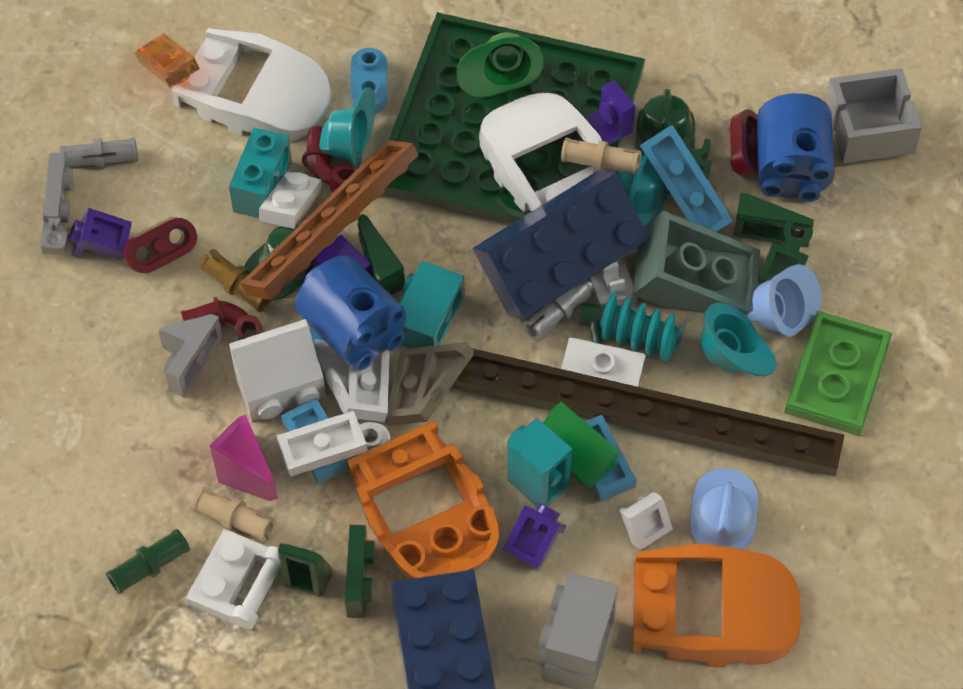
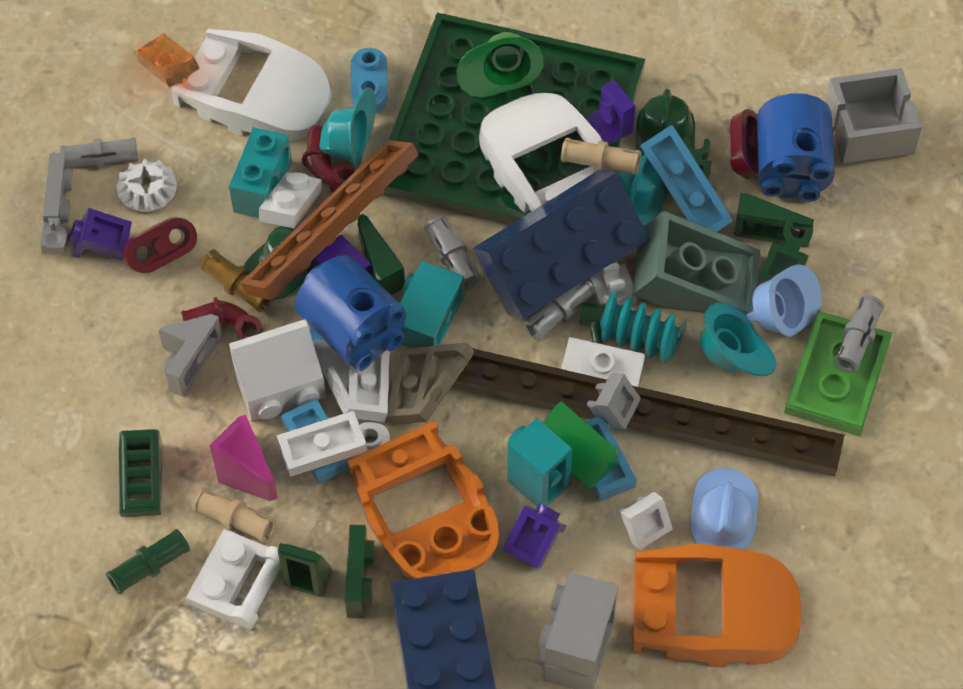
none -> white gear [116,158,177,212]
none -> dark green slope [119,429,163,517]
none -> light grey pin [424,216,481,290]
none -> light grey tile [587,373,641,430]
none -> light grey pin [834,295,884,373]

